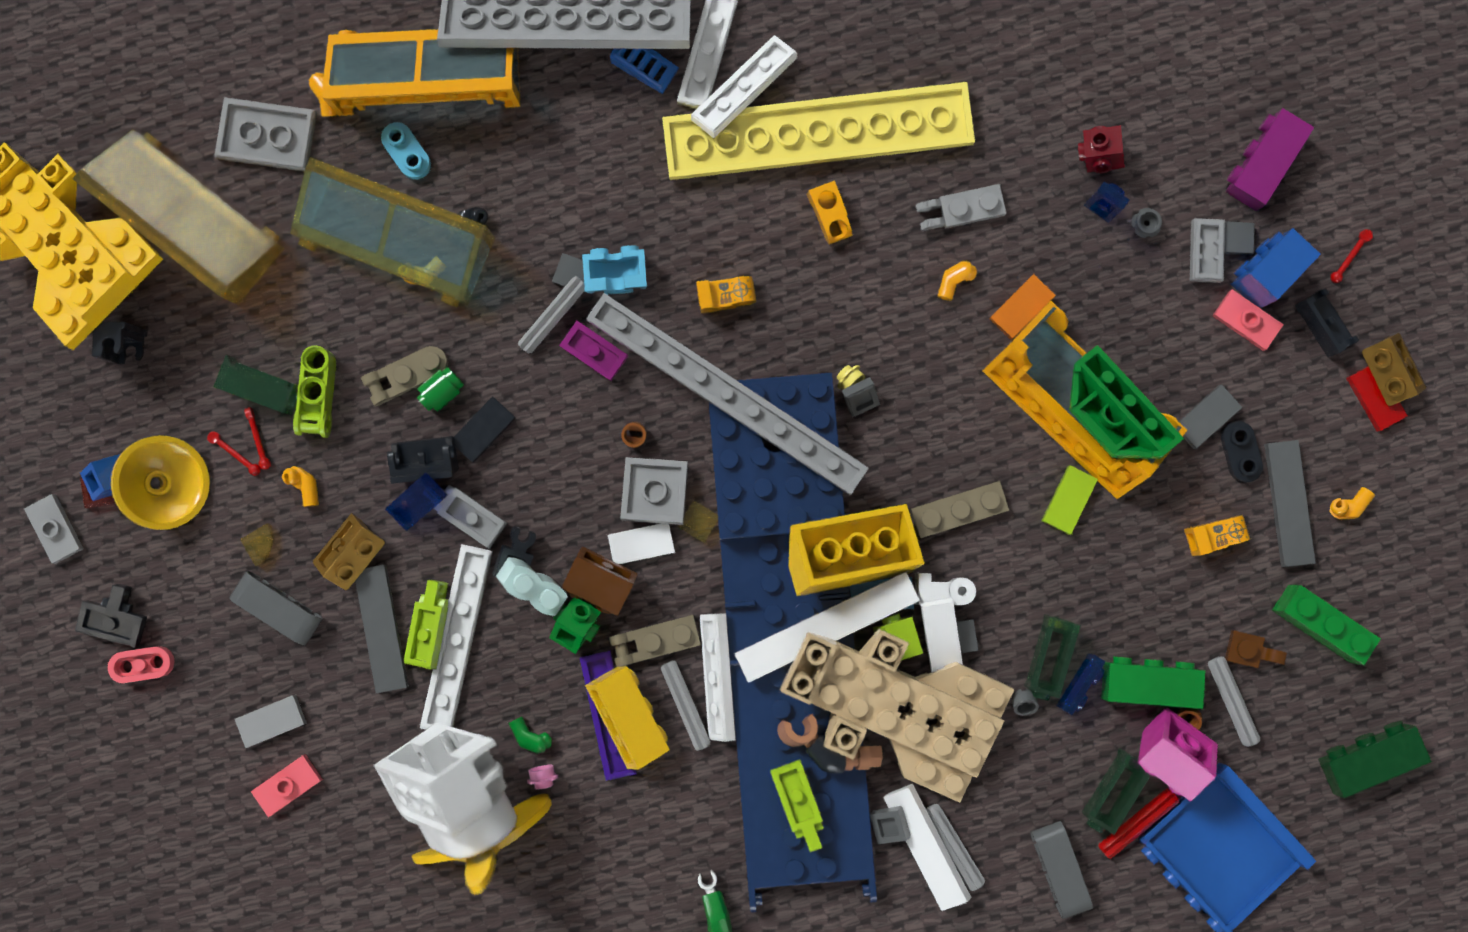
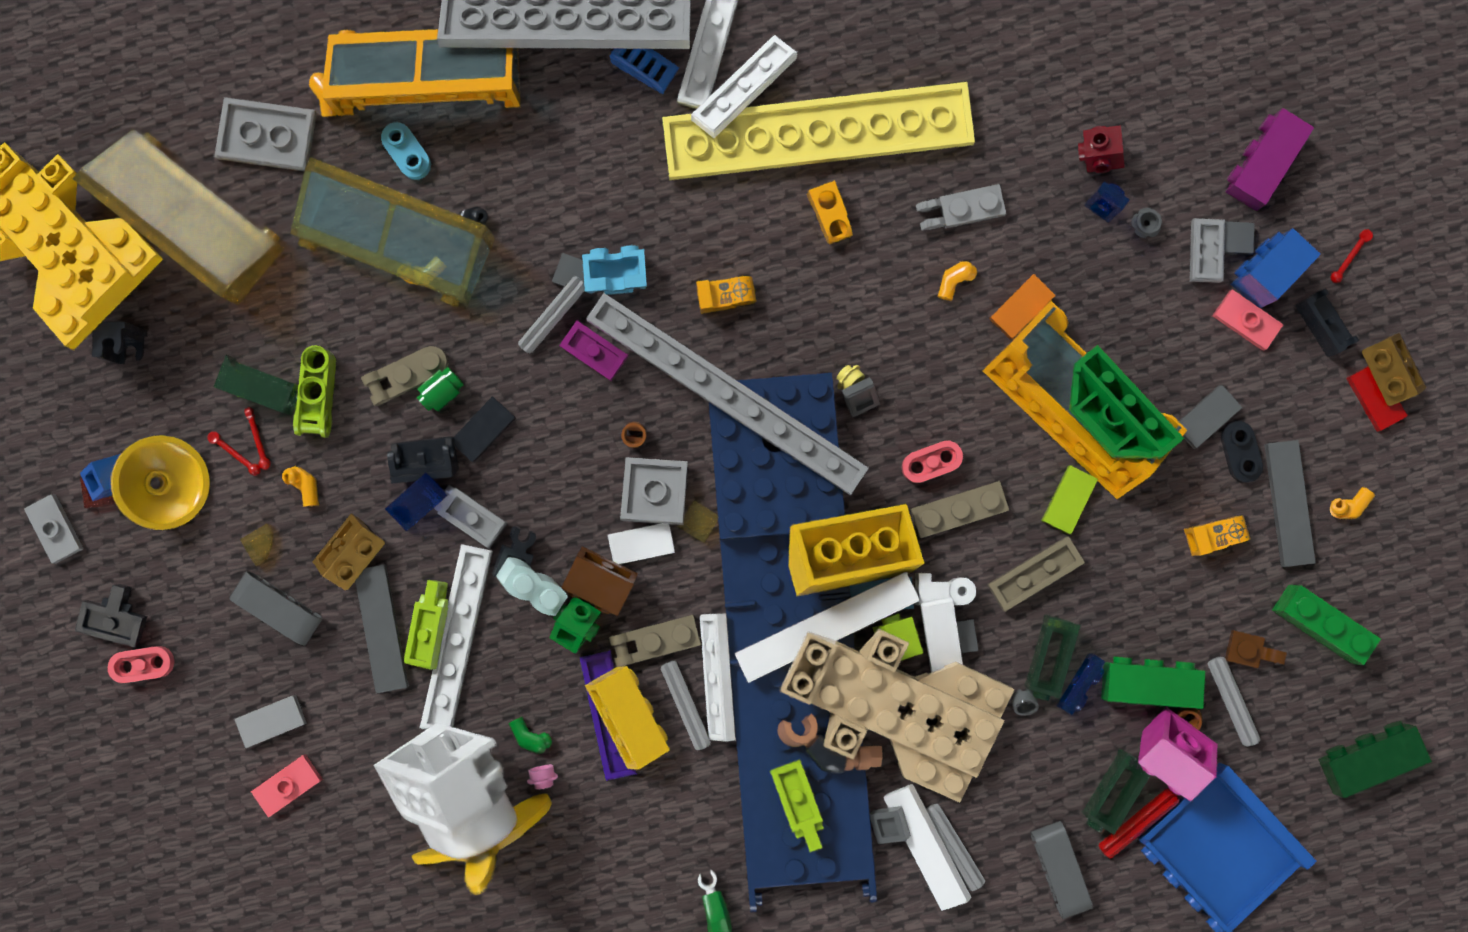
none -> coral plate [901,441,963,483]
none -> dark tan plate [987,536,1085,611]

